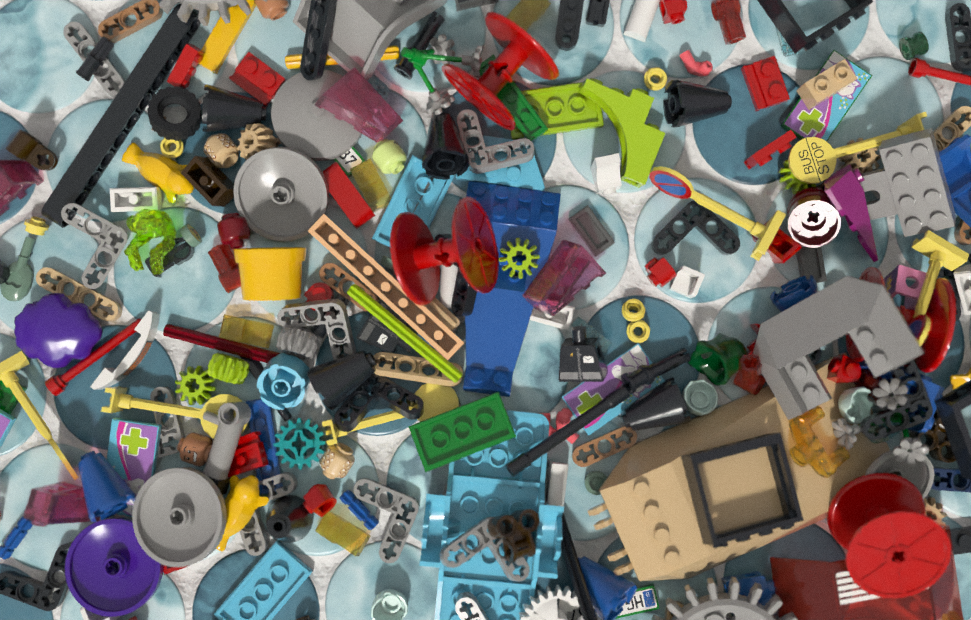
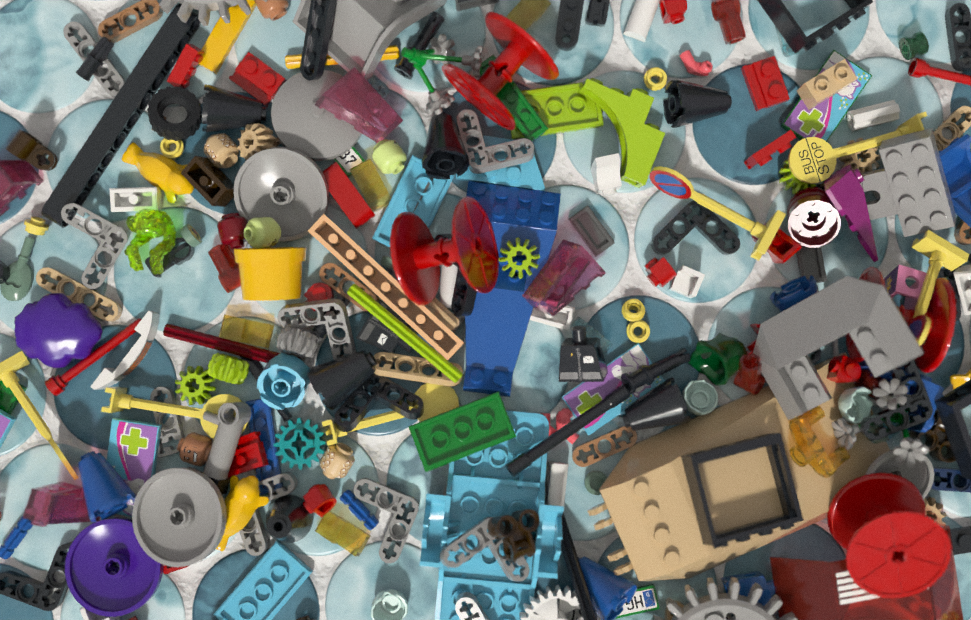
none -> yellowish green head [244,217,281,249]
none -> white axle [846,100,900,132]

